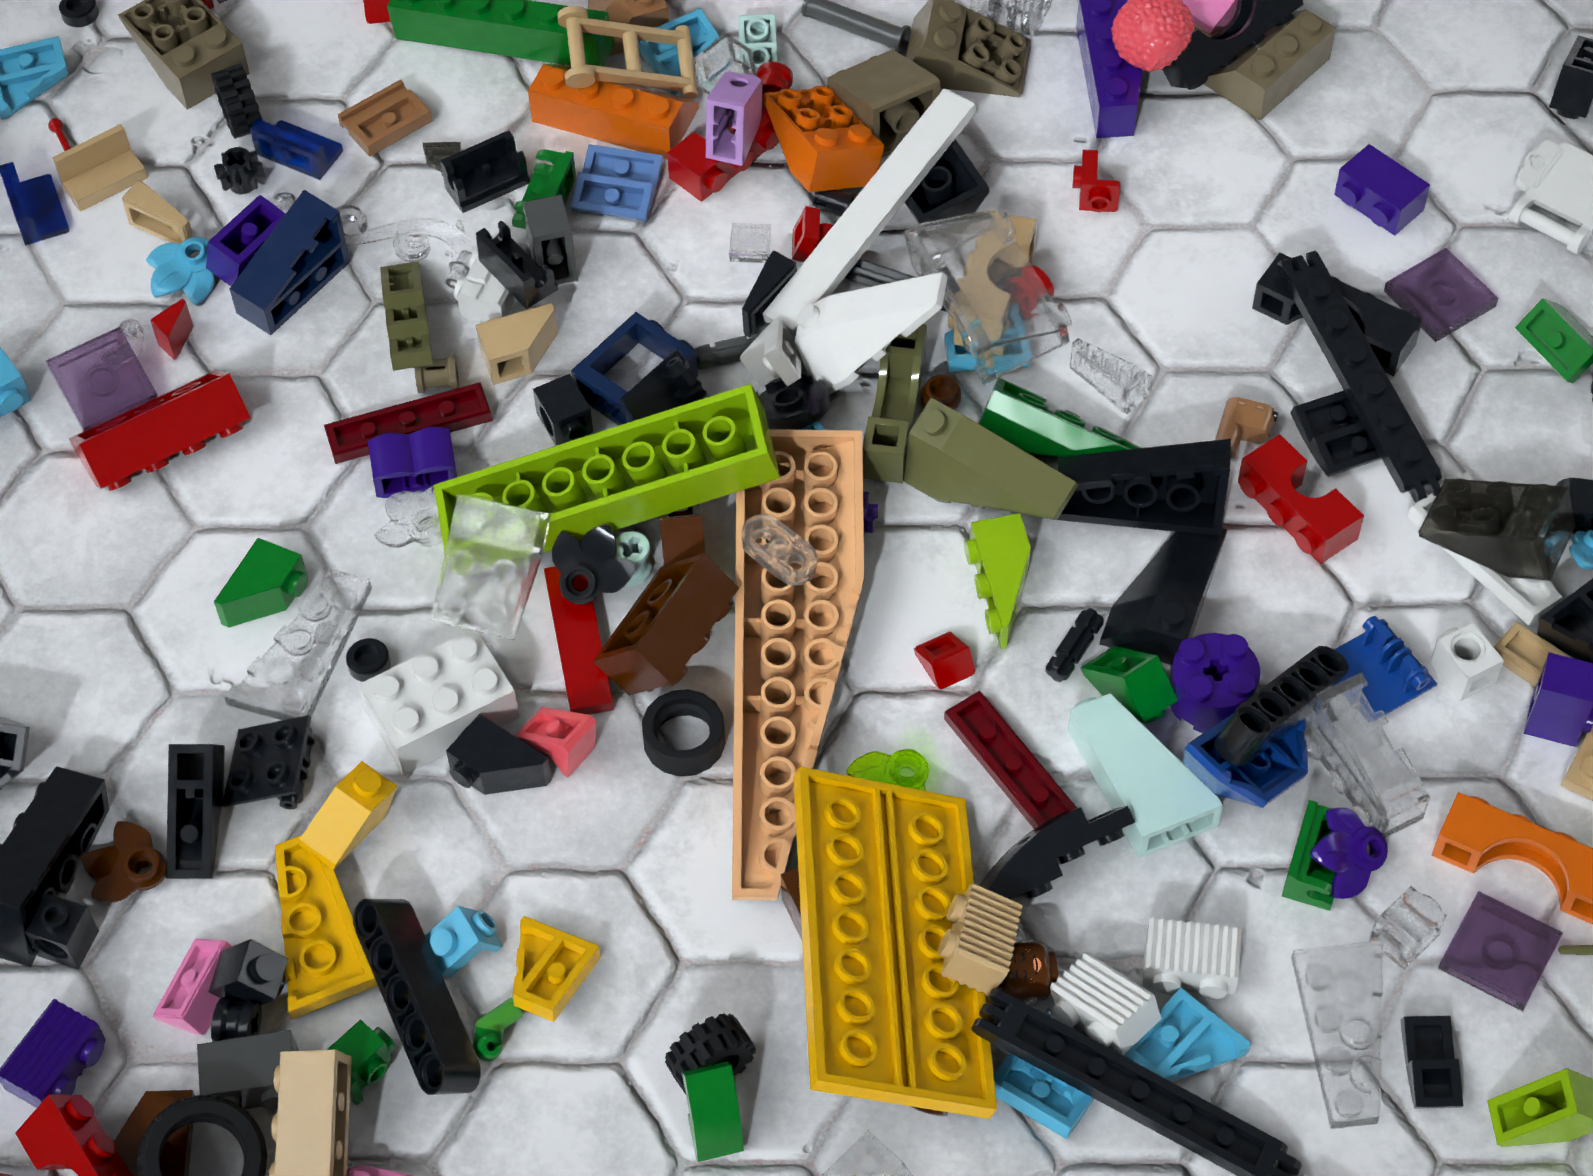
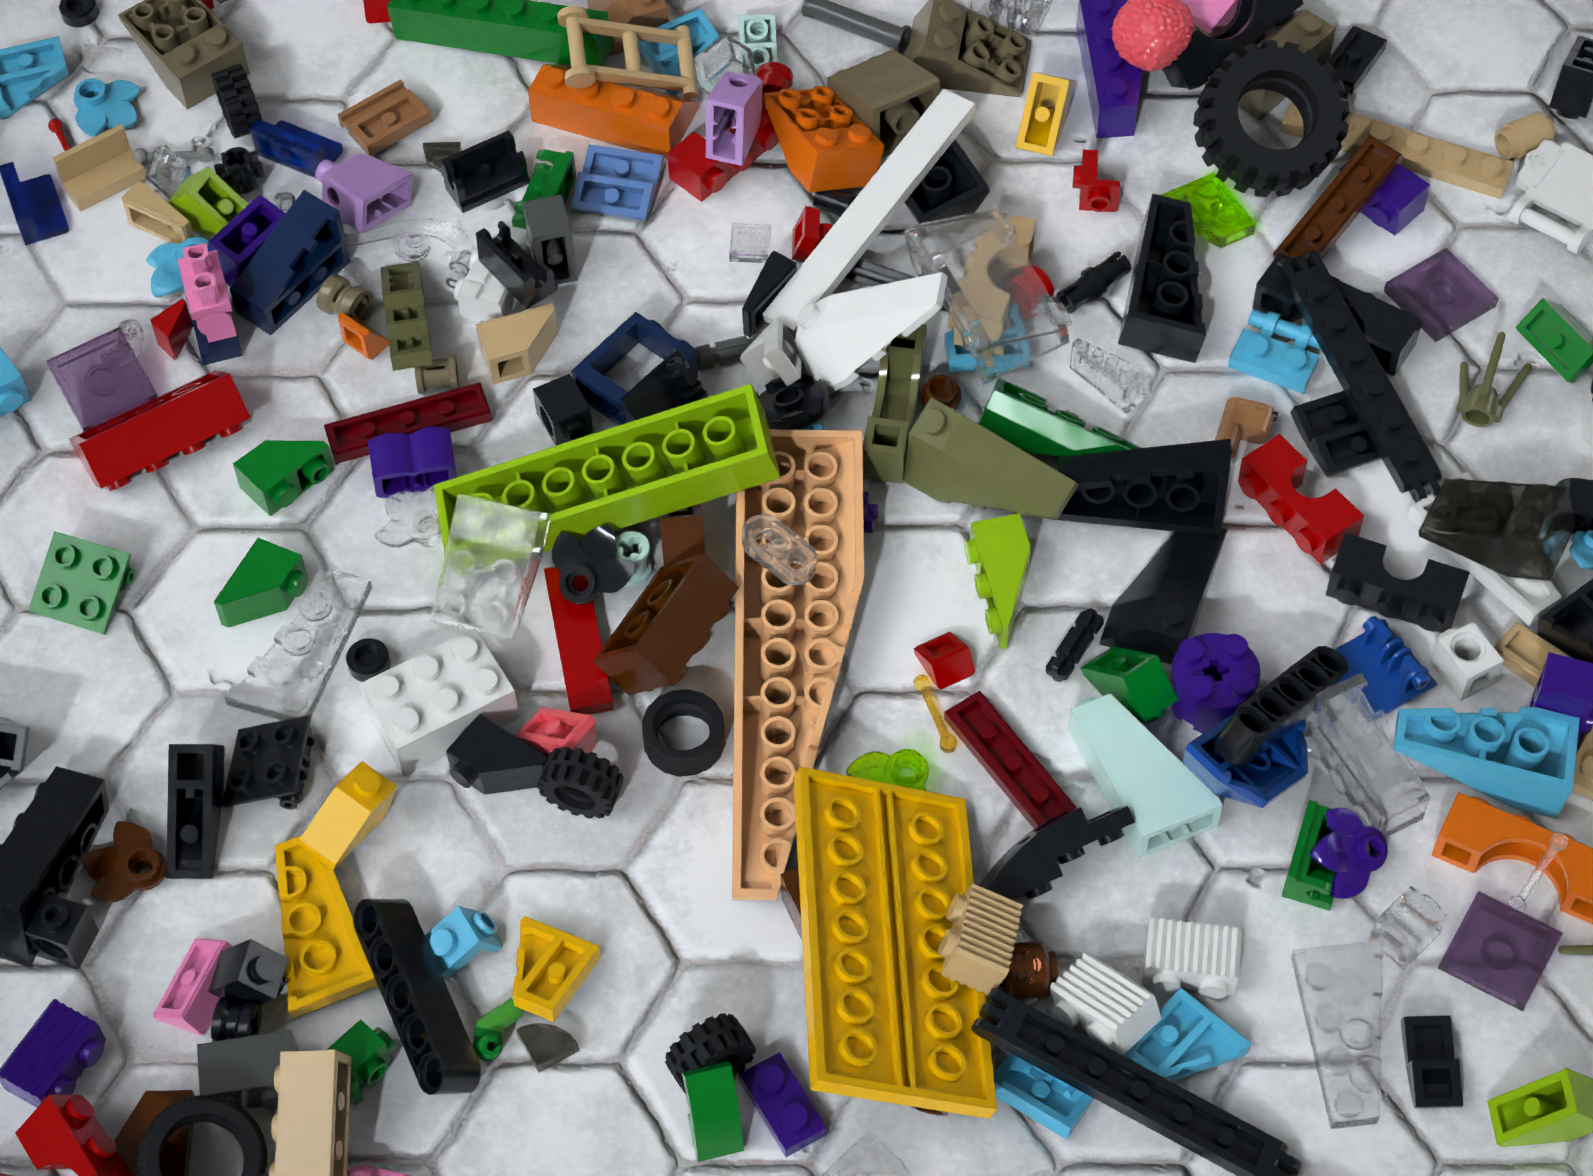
none -> hinge [28,531,136,635]
none -> medium azure plate [73,78,141,137]
none -> light grey hinge [133,147,214,163]
none -> clear tile [142,144,191,199]
none -> lime slope [168,166,249,237]
none -> bright pink hips [177,243,243,365]
none -> green slope [233,440,335,516]
none -> lavender torso [315,154,412,234]
none -> dark tan wheel [316,274,373,321]
none -> orange slope [338,312,389,360]
none -> clear smoke tile [516,1023,580,1073]
none -> black tyre [537,747,624,819]
none -> dark purple plate [739,1052,827,1157]
none -> clear yellow hinge [913,674,957,753]
none -> yellow slope [1015,72,1076,156]
none -> black pin [1056,251,1131,313]
none -> black wedge [1118,193,1206,363]
none -> clear neon green wing [1161,172,1256,248]
none -> black tyre [1193,40,1350,197]
none -> medium azure plate [1228,309,1321,394]
none -> reddish brown tile [1273,135,1403,266]
none -> tan plate [1280,101,1515,199]
none -> black hinge [1324,26,1387,99]
none -> black arch [1326,533,1470,633]
none -> medium azure wedge [1392,707,1580,819]
none -> olive plant [1456,332,1532,427]
none -> tan brick [1494,111,1555,160]
none -> clear hinge [1506,832,1568,914]

